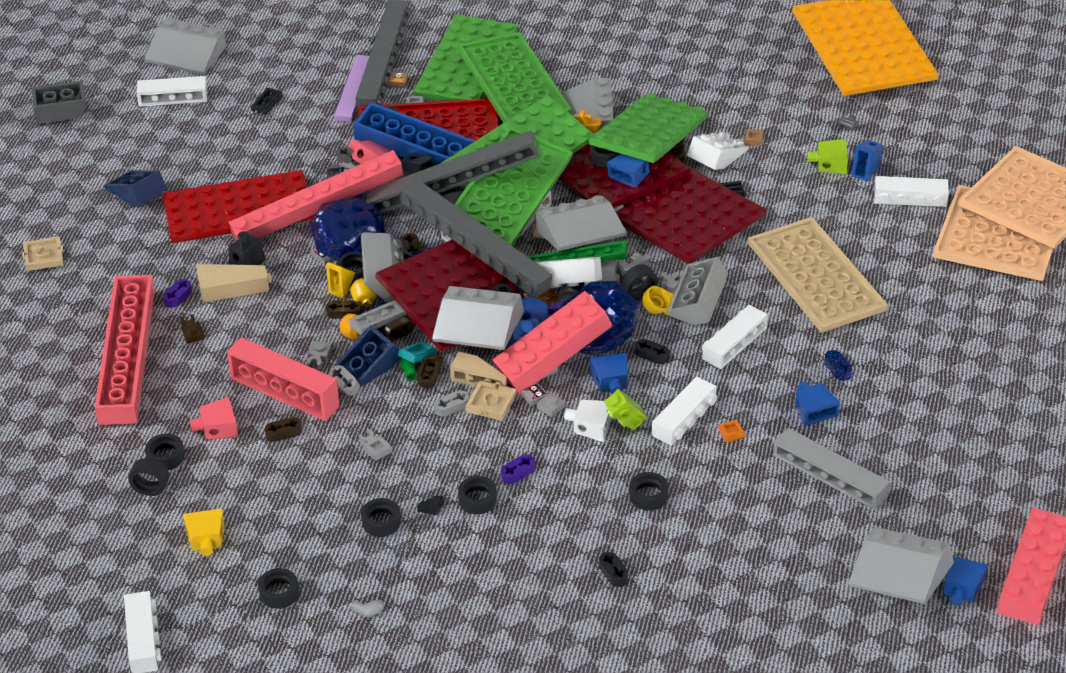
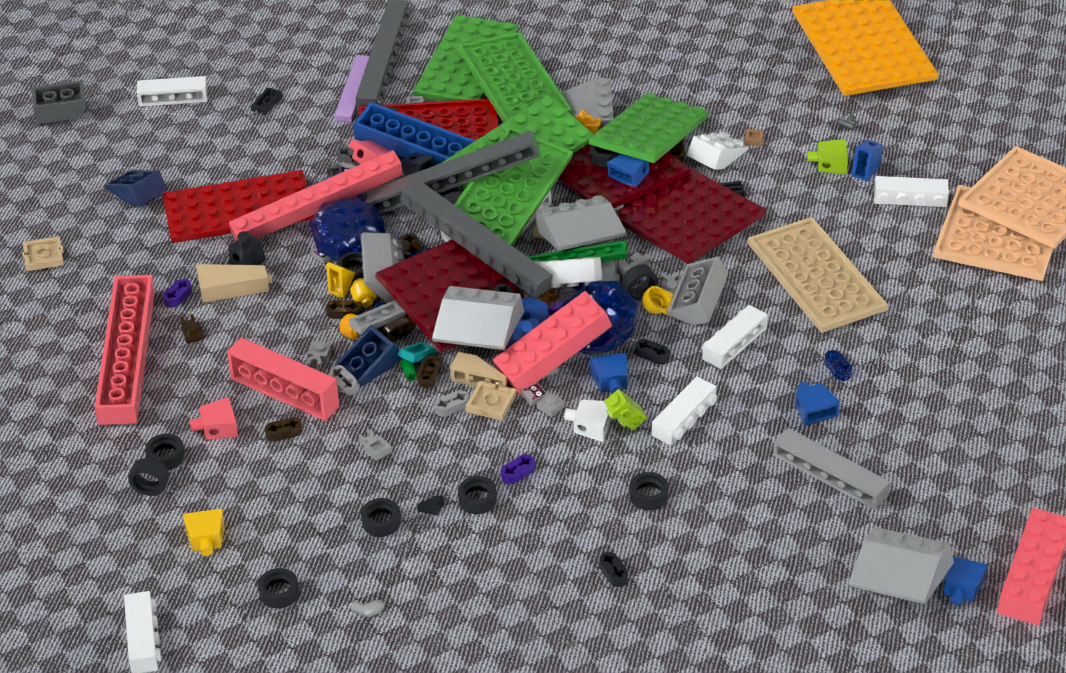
light grey slope [144,18,227,75] -> none
medium nougat tile [388,72,408,88] -> none
orange tile [718,419,745,443] -> none

